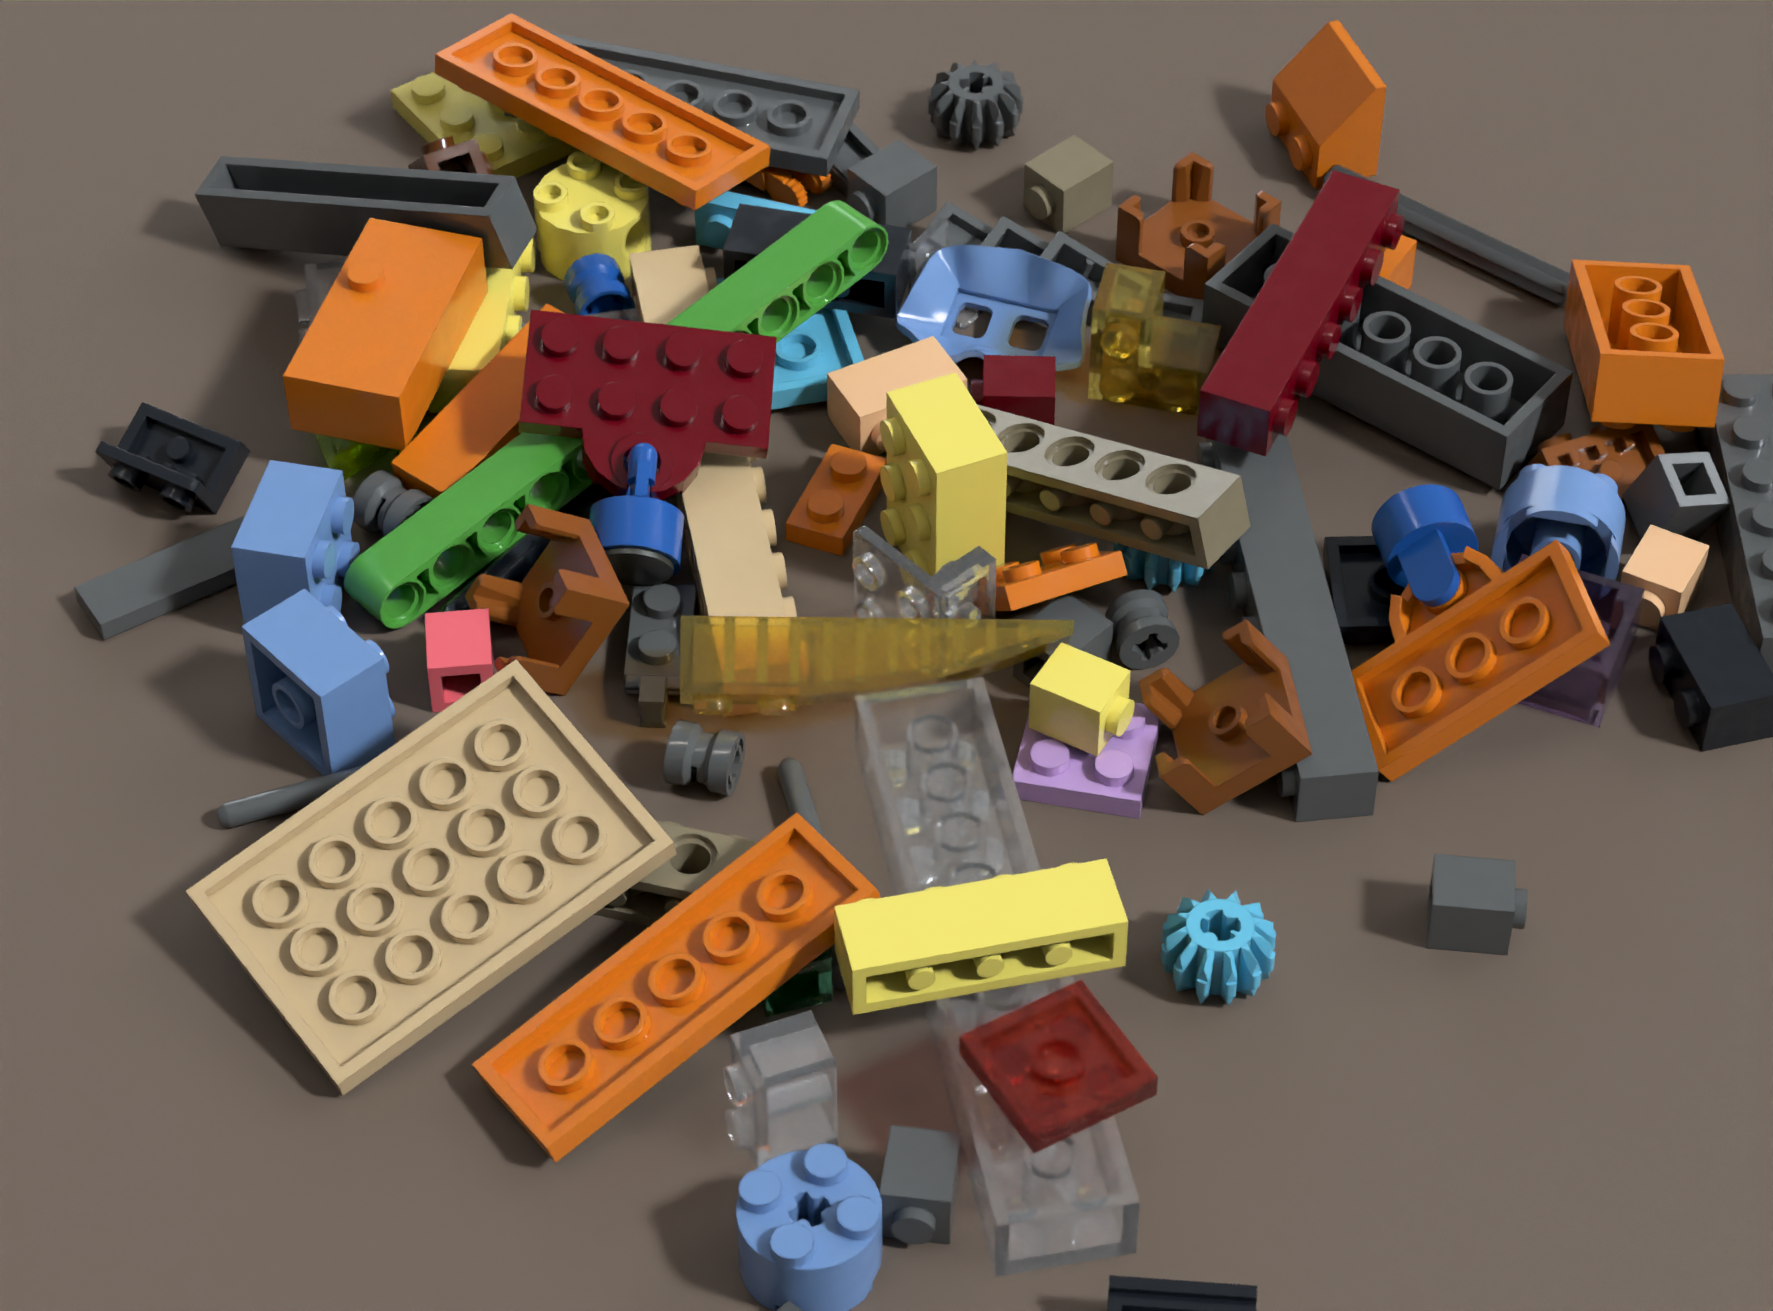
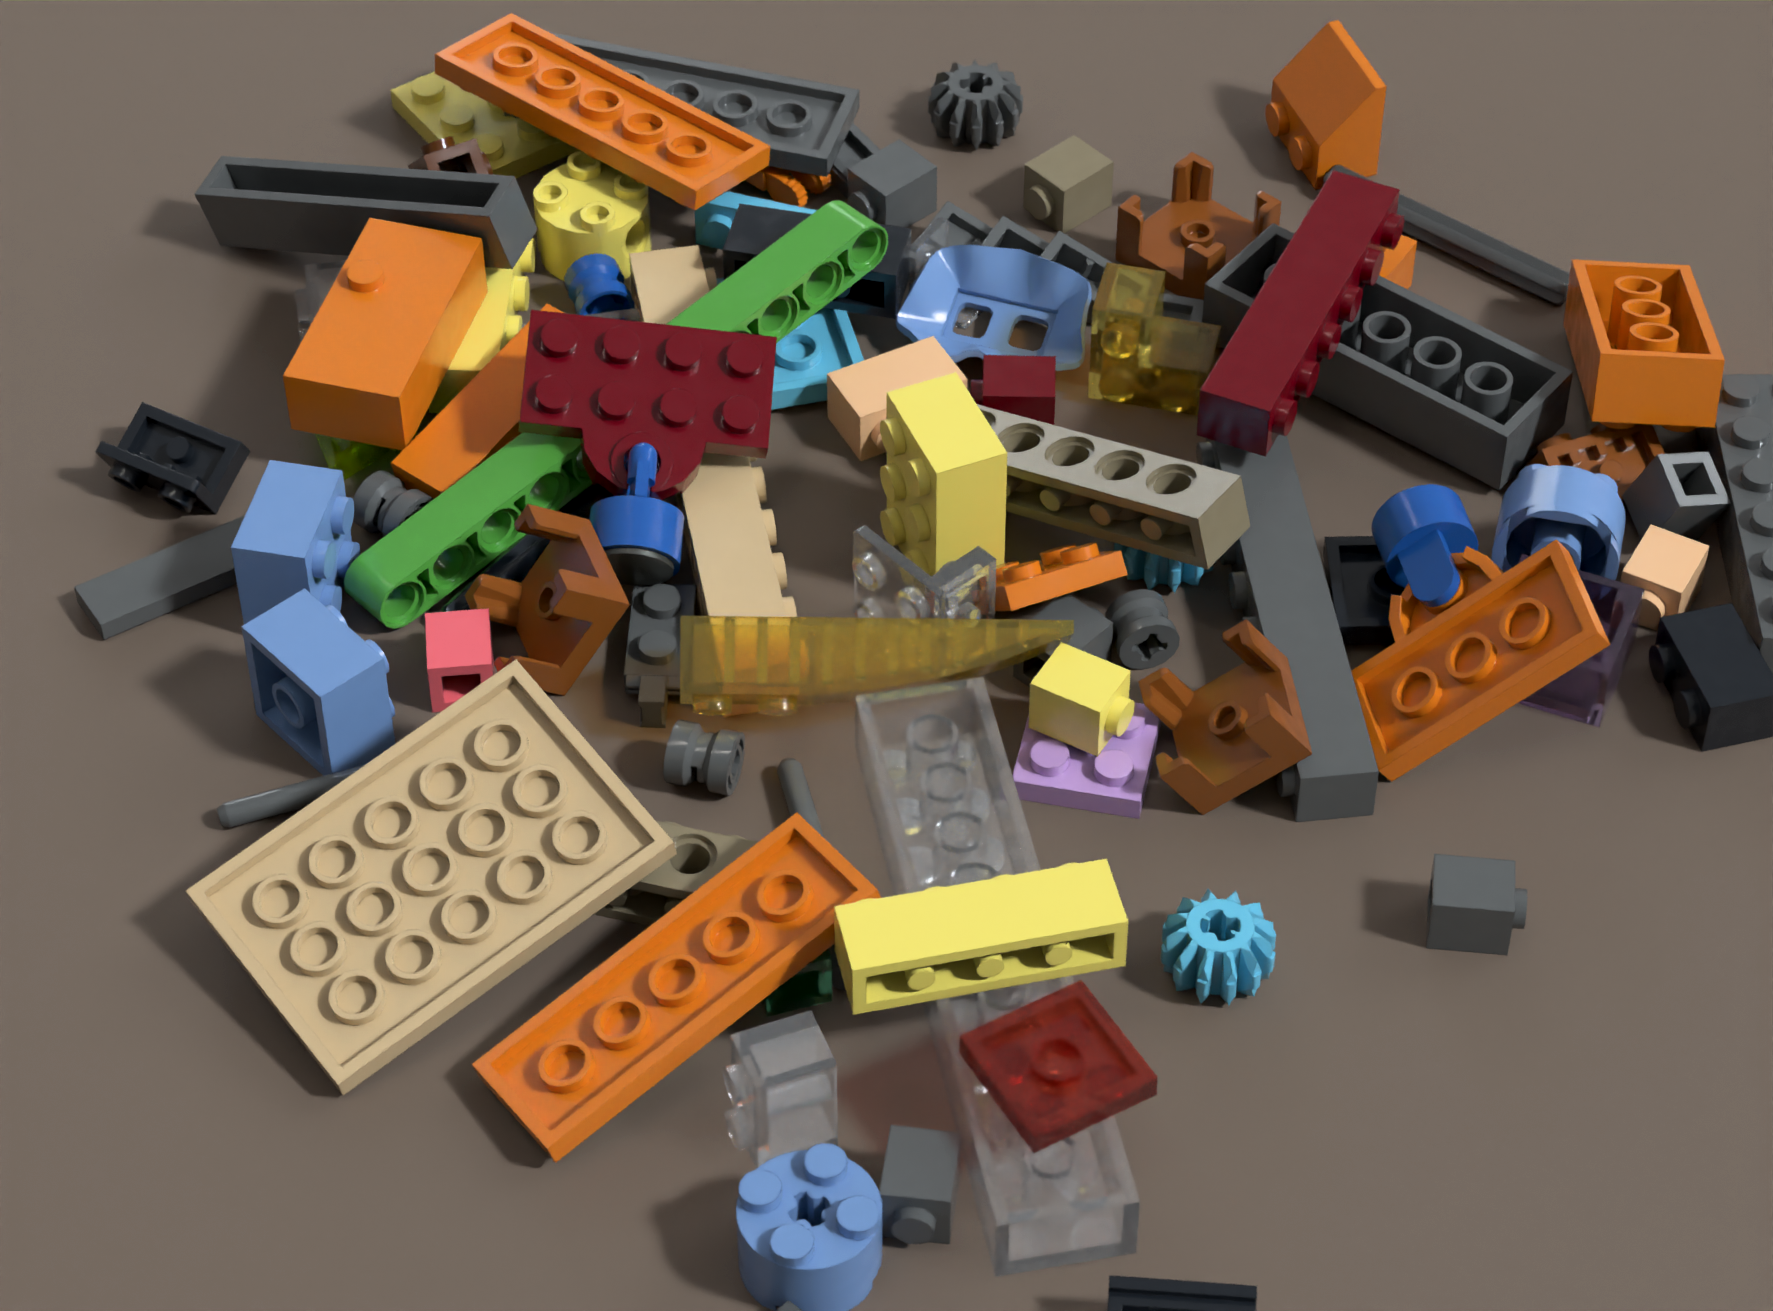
orange plate [785,444,887,556] -> none

